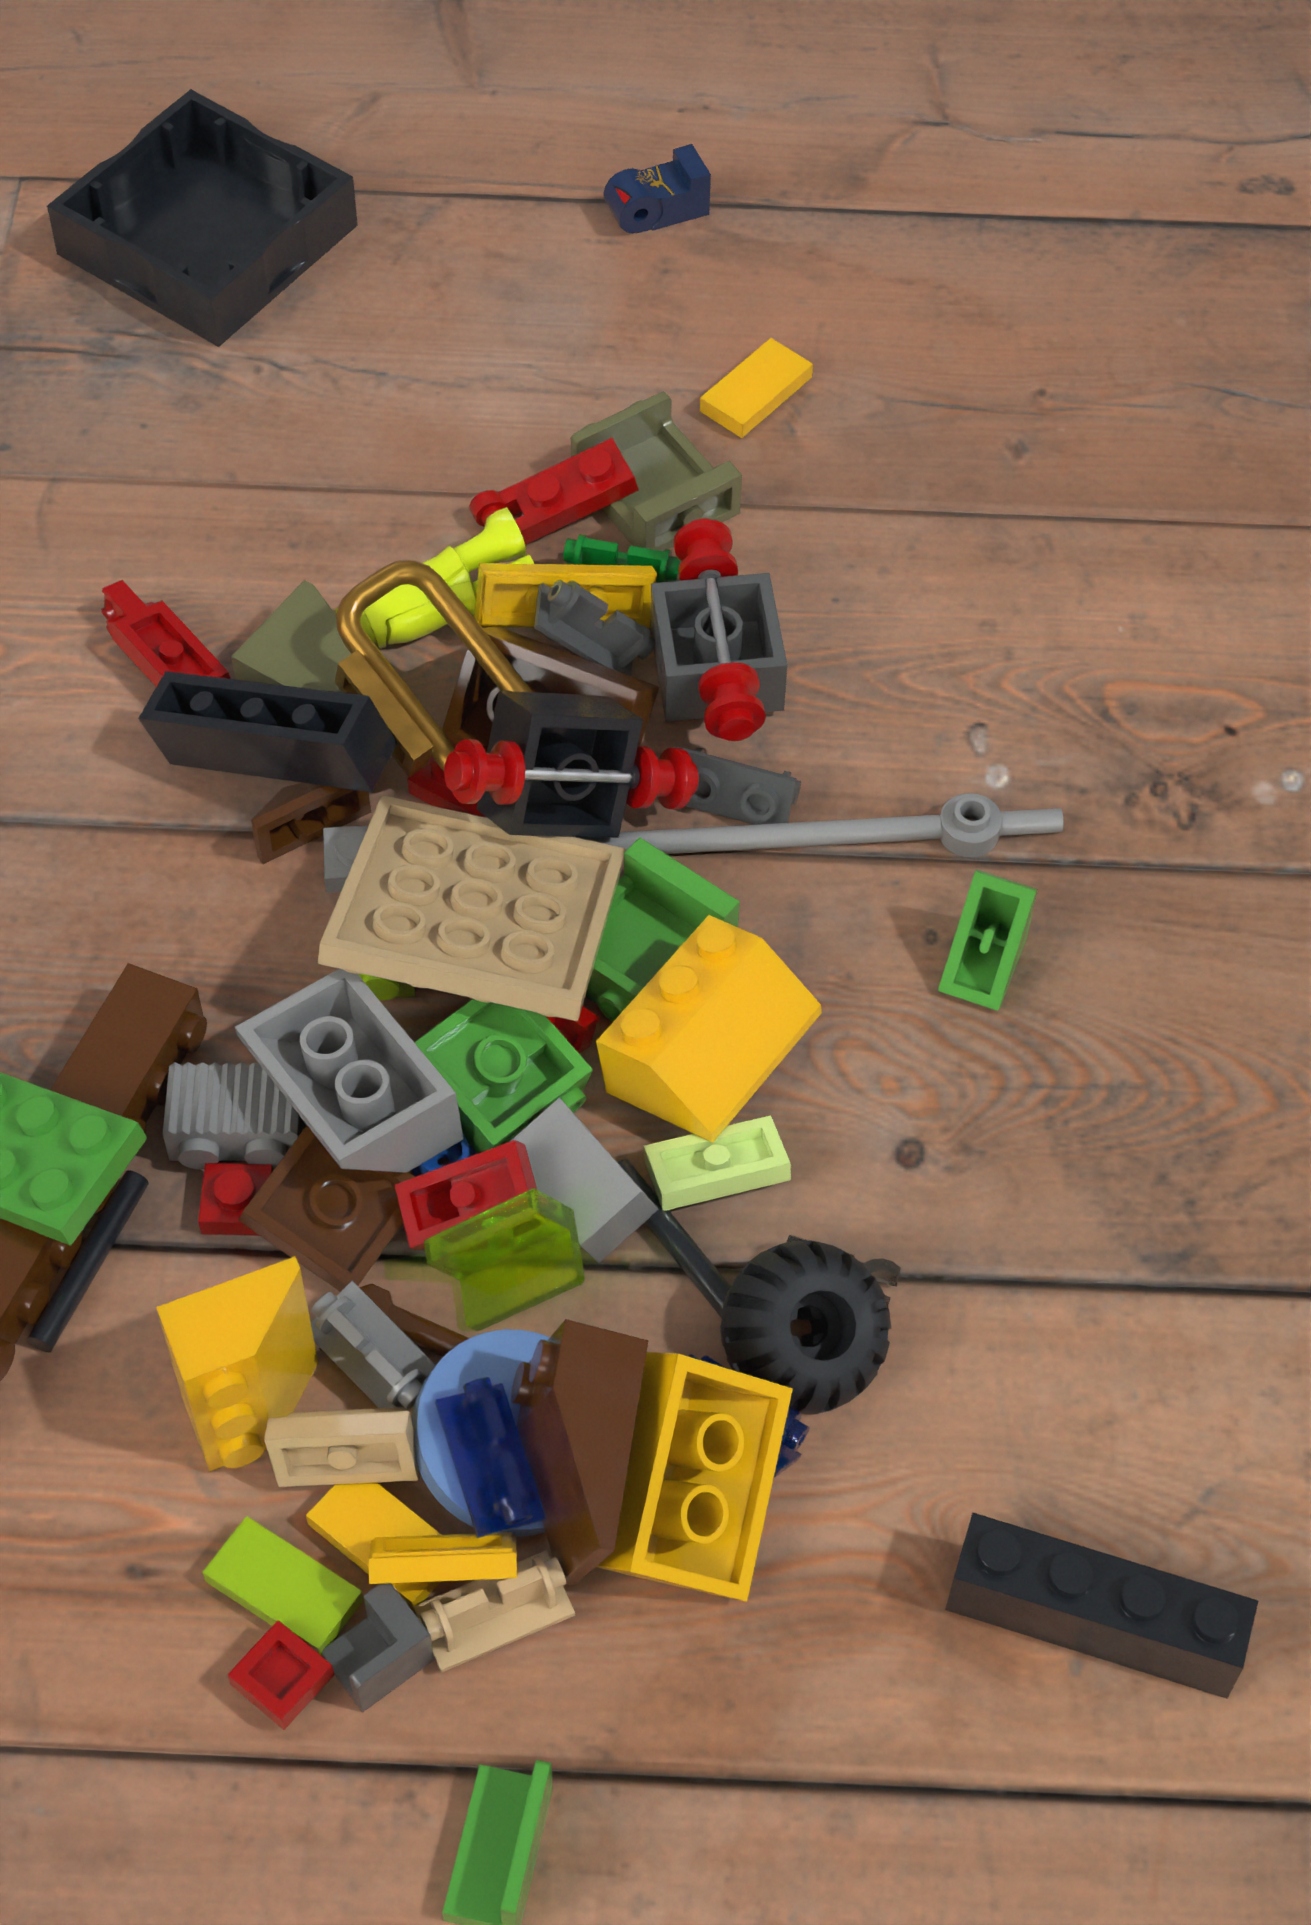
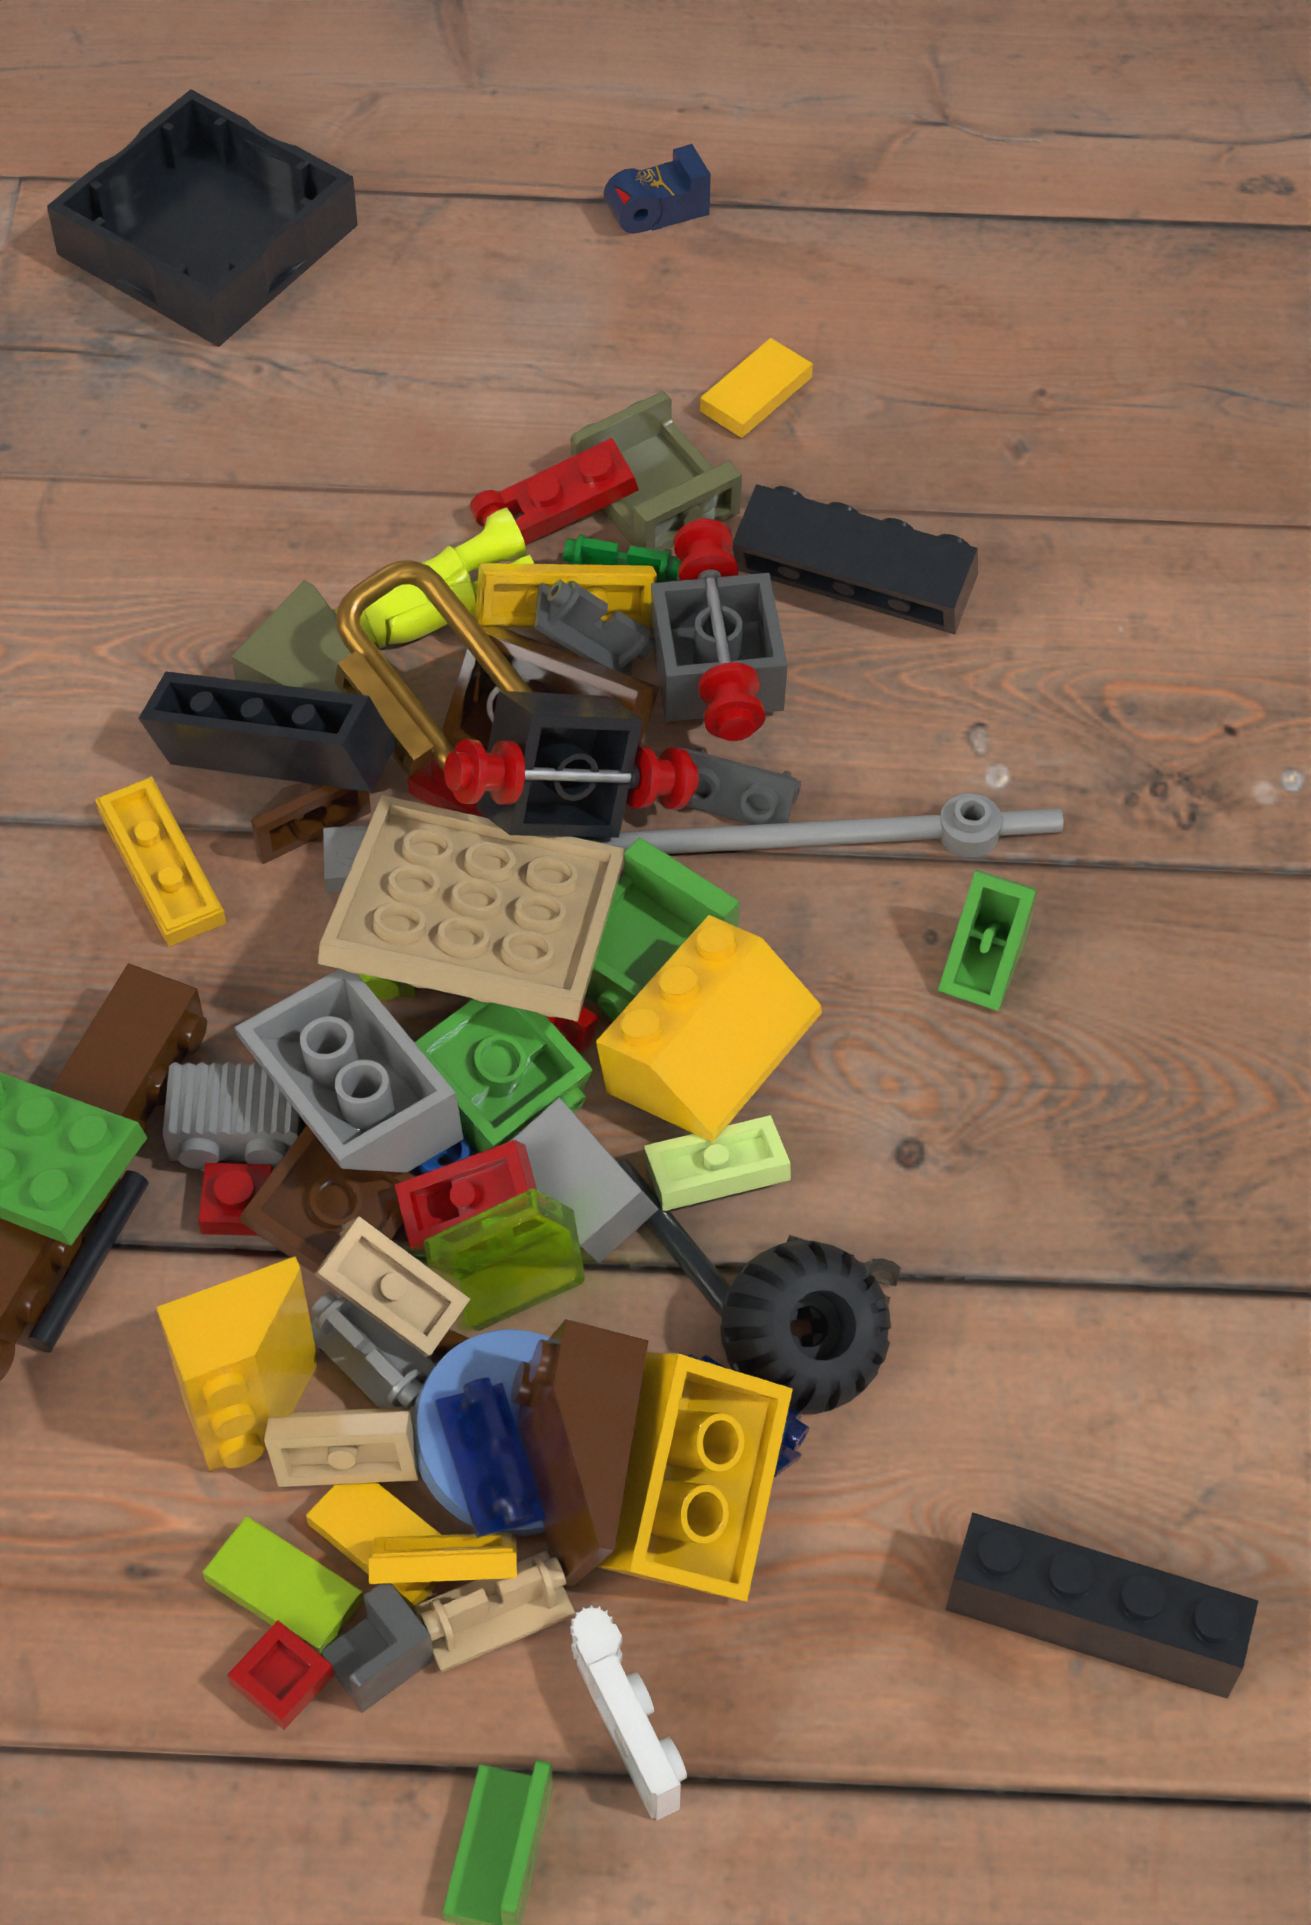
red hinge [101,580,231,687] -> none
none -> yellow tile [95,776,227,947]
none -> tan panel [314,1216,470,1357]
none -> white hinge [570,1605,687,1821]
none -> black brick [732,484,978,634]

